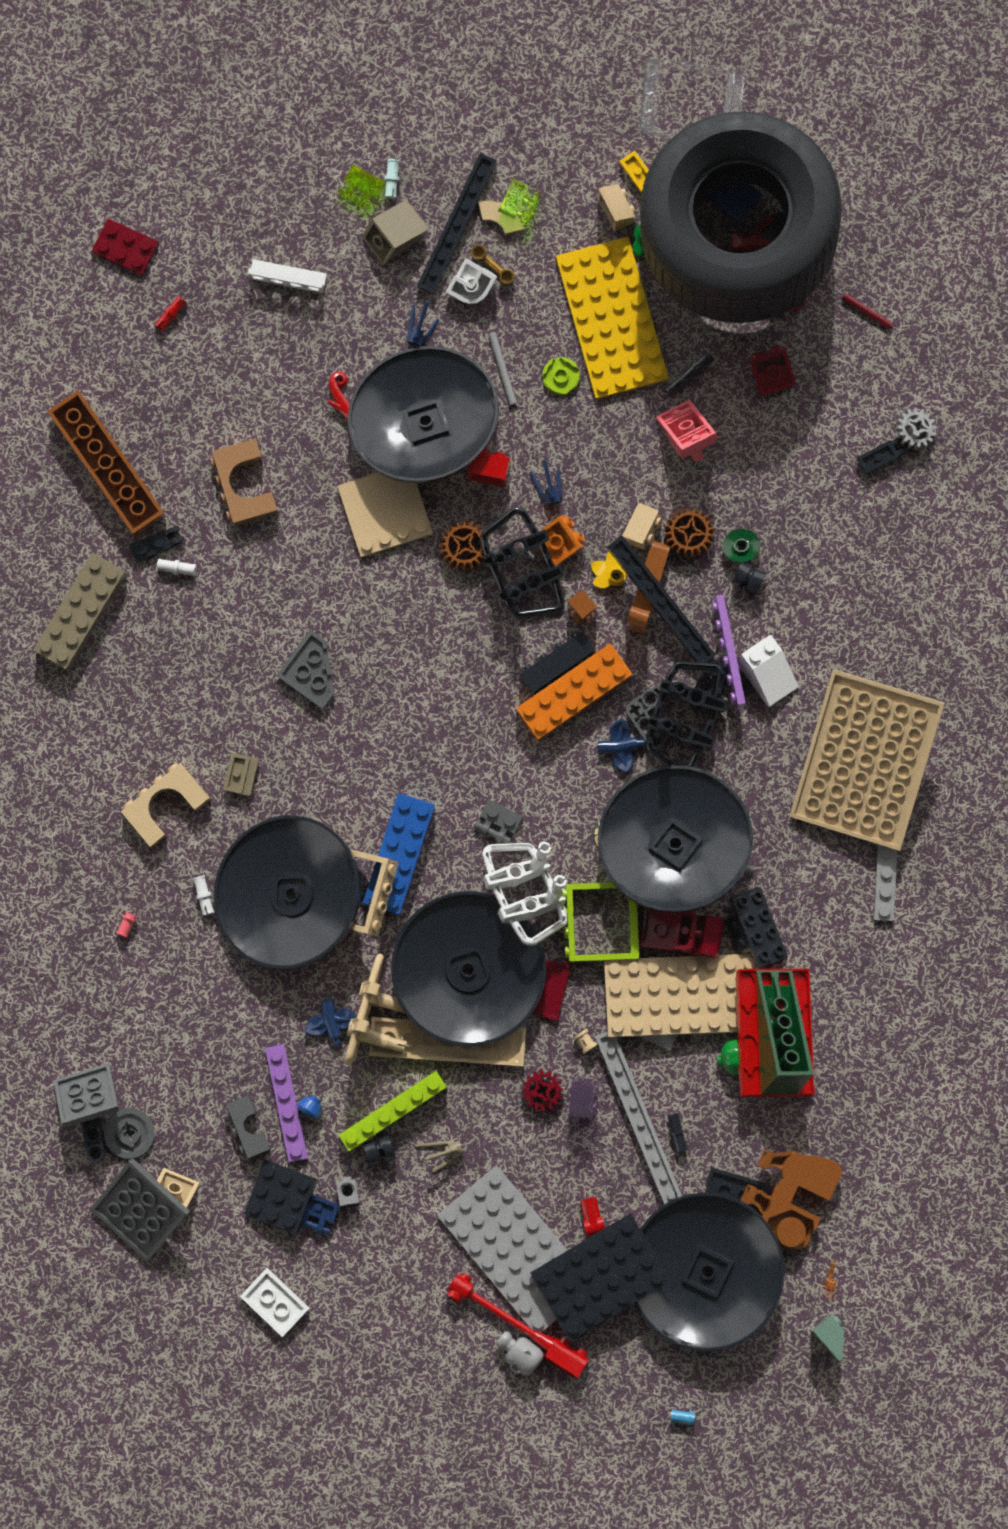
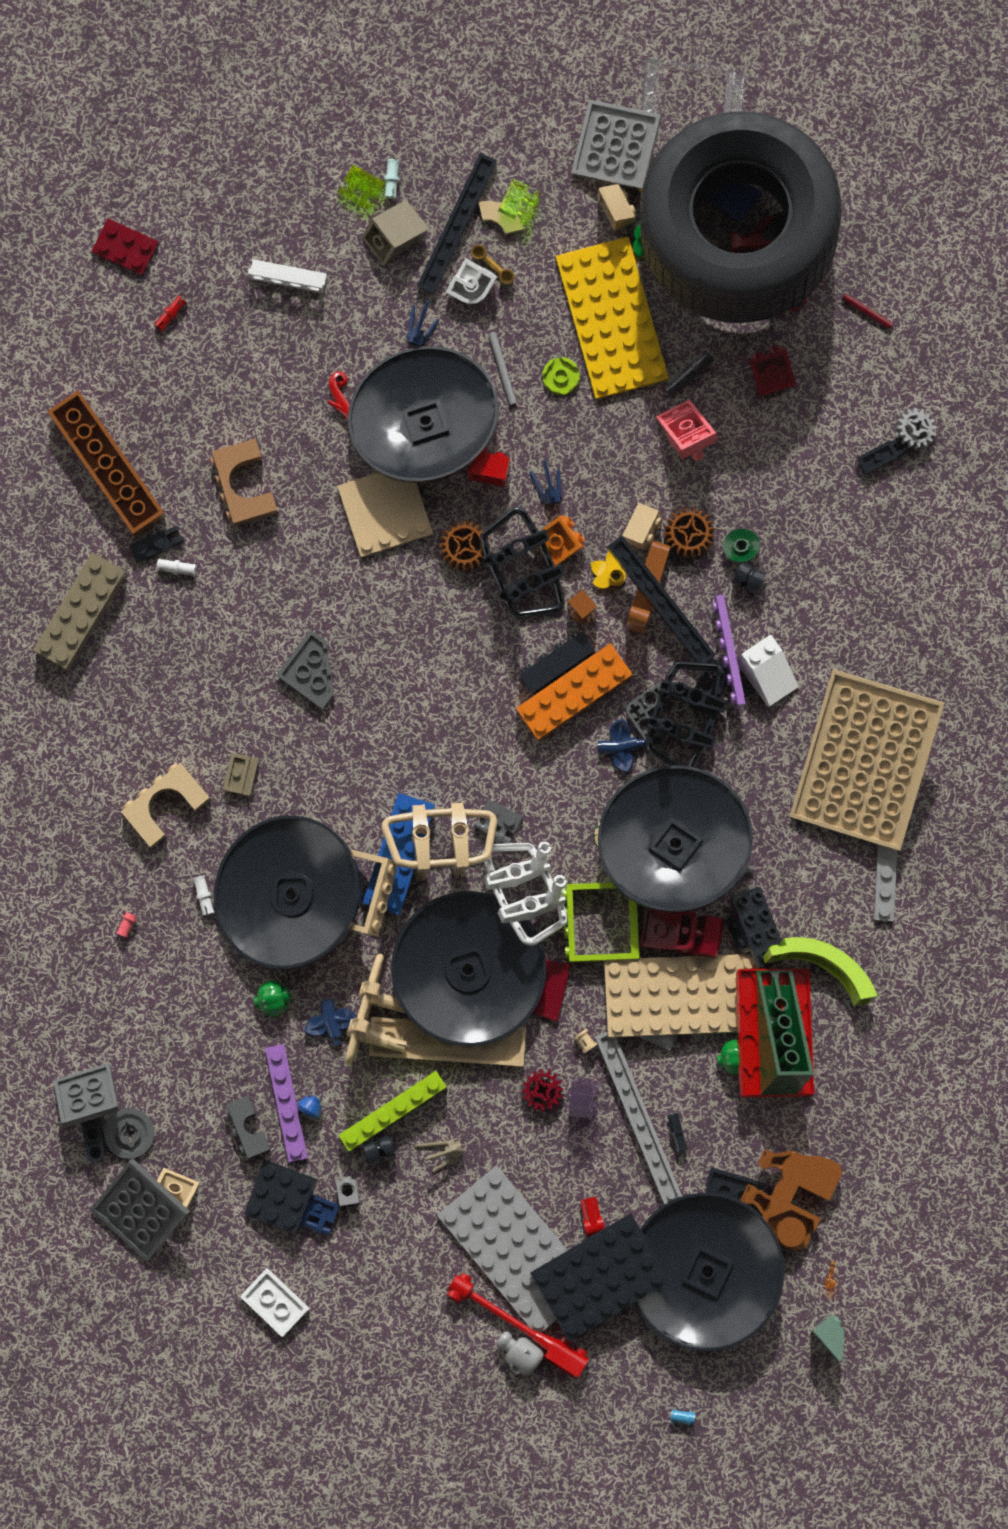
none -> green plant [254,980,291,1017]
none -> tan piece [381,802,497,881]
none -> light grey plate [571,100,662,189]
none -> lime arch [763,937,878,1006]

